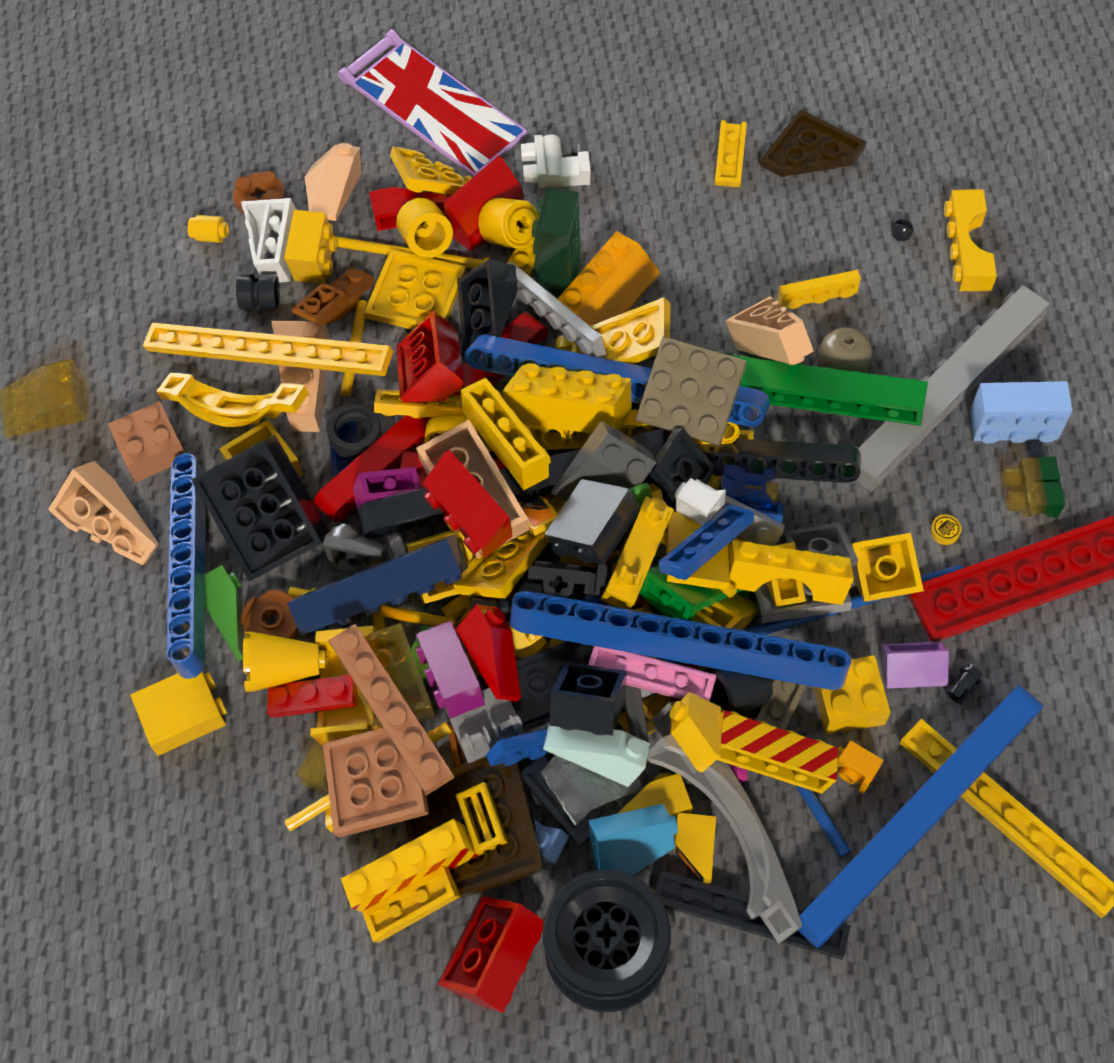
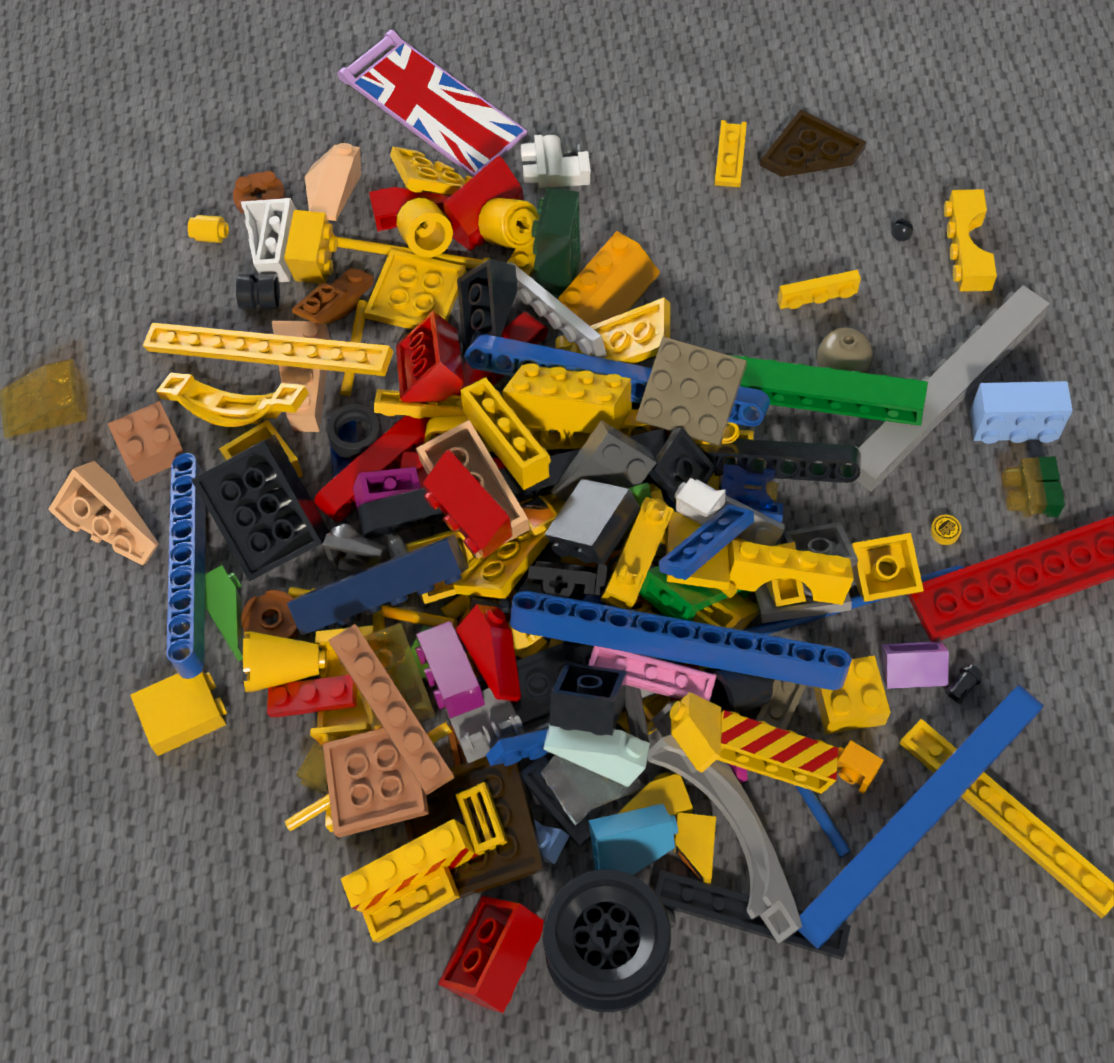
light nougat wedge [725,296,813,365] -> none

